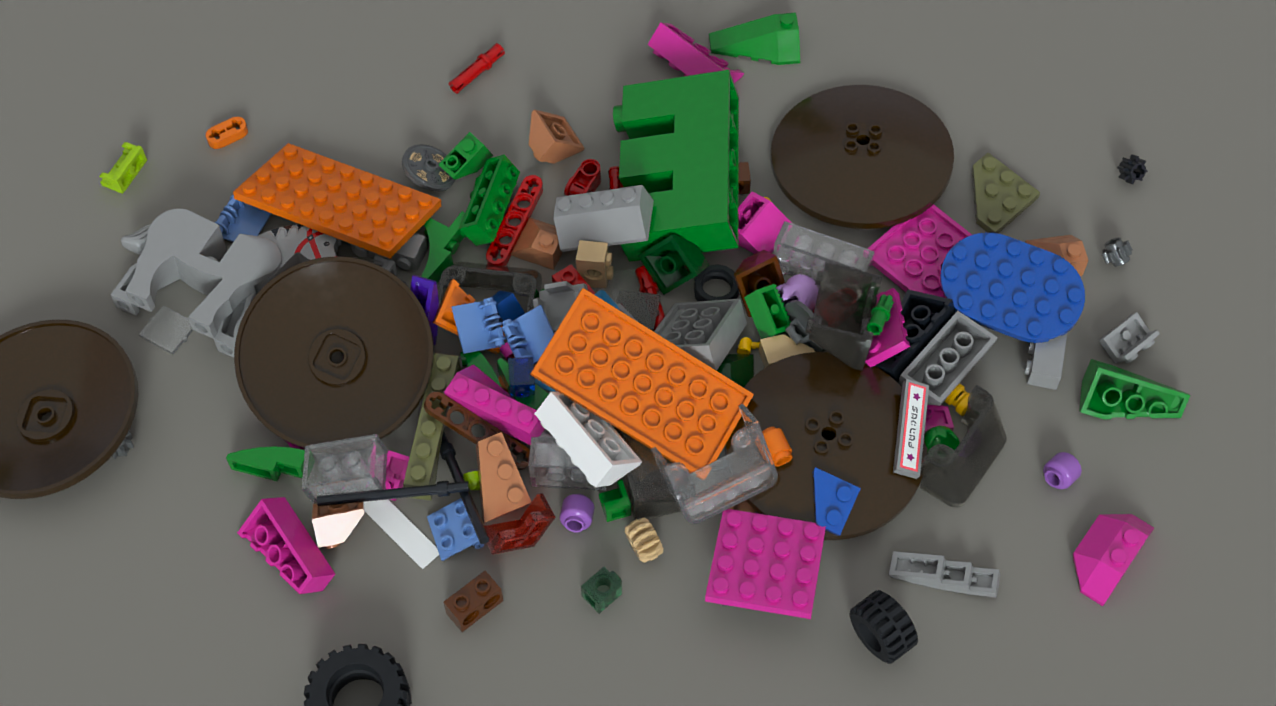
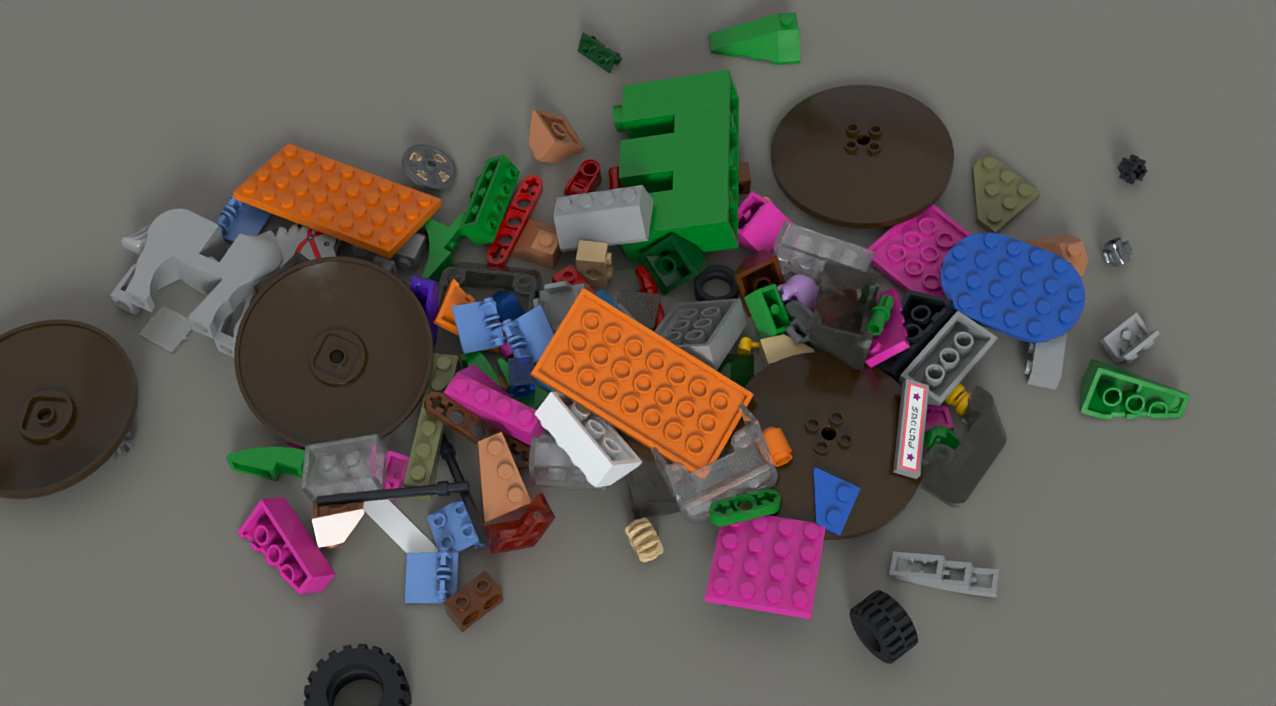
lime hinge [99,142,147,194] -> none
orange beam [205,117,248,149] -> none
green slope [438,132,493,180] -> none
red pin [448,43,505,94] -> none
lime hinge [463,471,480,490] -> none
medium lavender head [559,494,595,532] -> none
clear green brick [581,567,622,614] -> none
green panel [599,479,631,522] -> none
dark pink wedge [647,22,744,83] -> none
medium lavender head [1043,452,1082,490] -> none
dark pink wedge [1073,514,1154,606] -> none
none -> medium blue hinge [404,548,459,604]
none -> dark green hinge [577,32,622,73]
none -> green beam [709,489,781,526]

